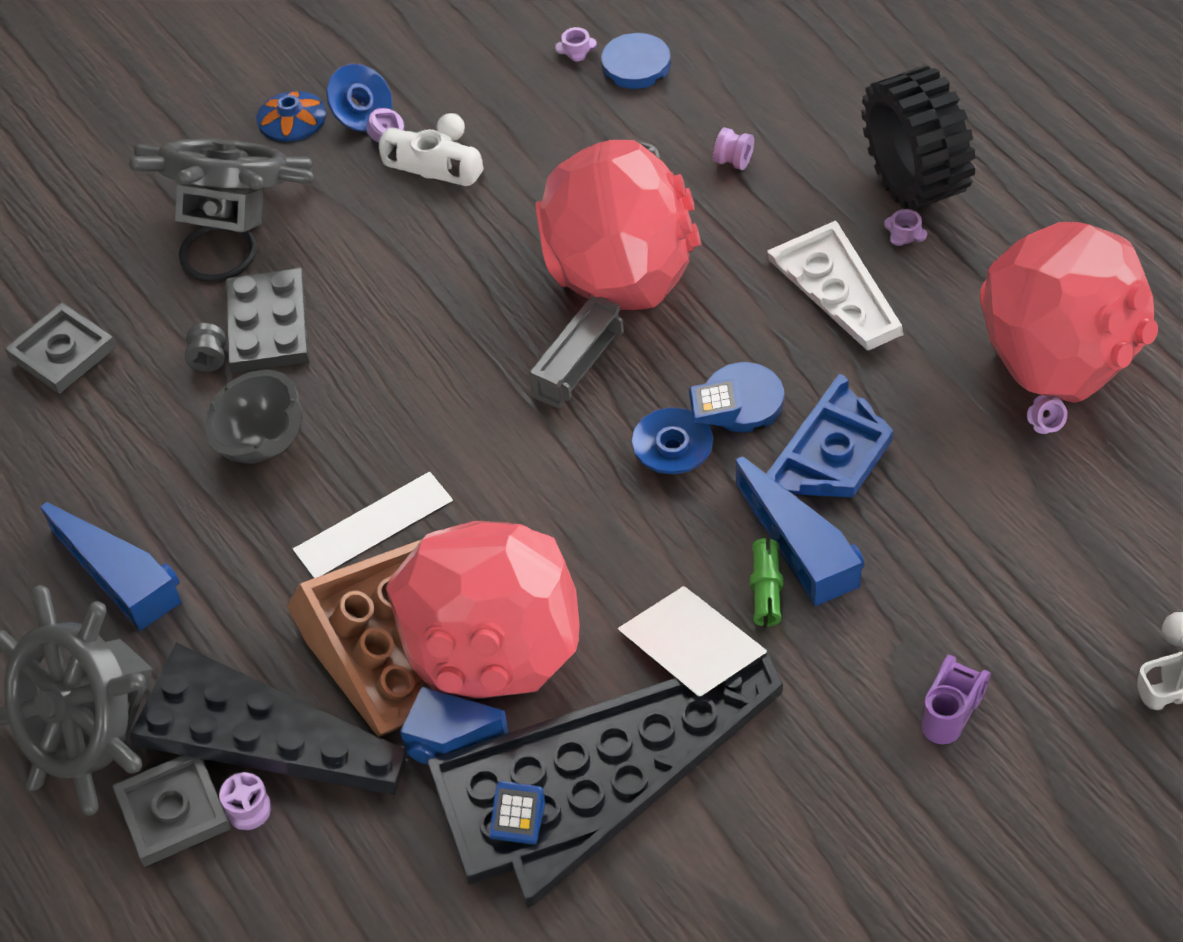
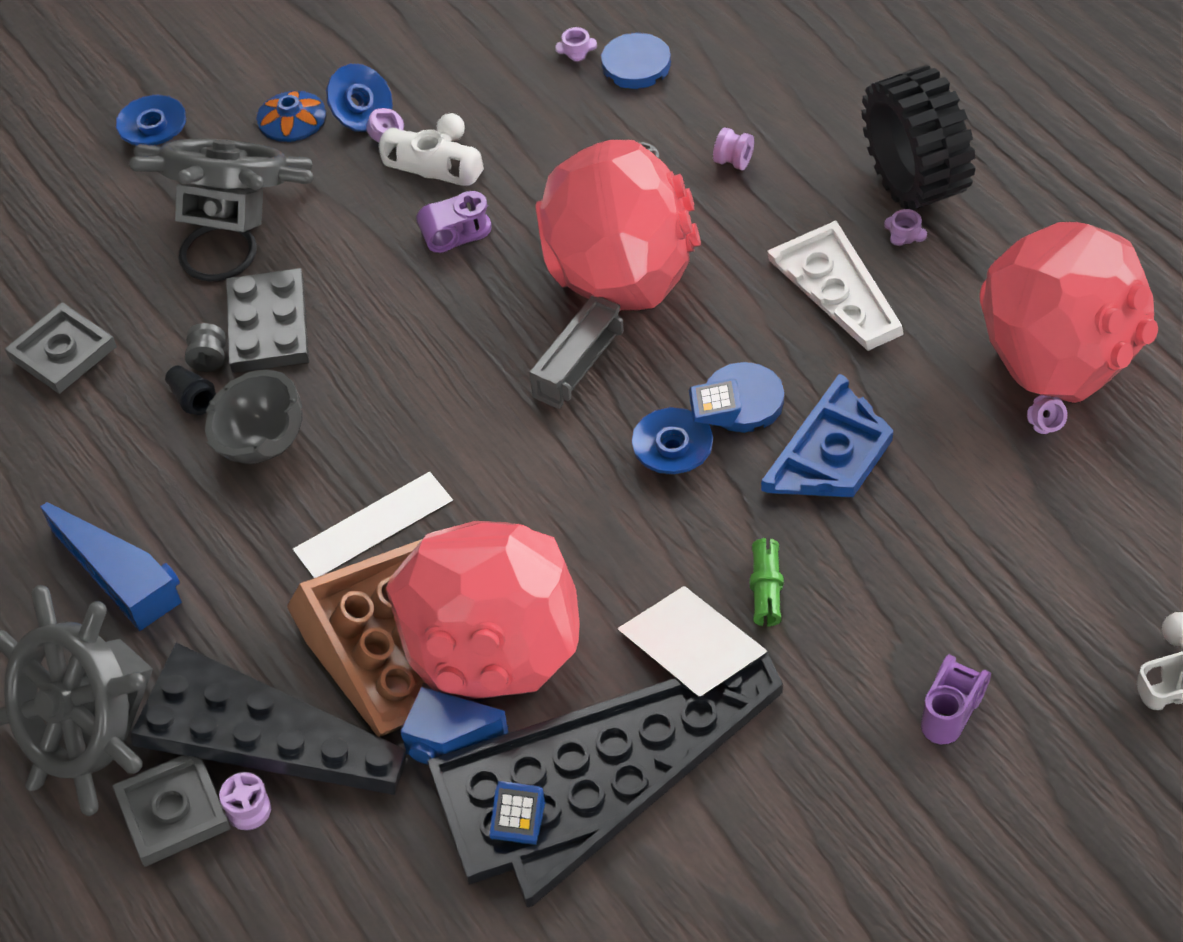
slope [736,456,864,606] -> none
none -> blue dish [116,95,186,146]
none -> black cone [165,365,216,415]
none -> medium lavender piece [416,191,492,253]

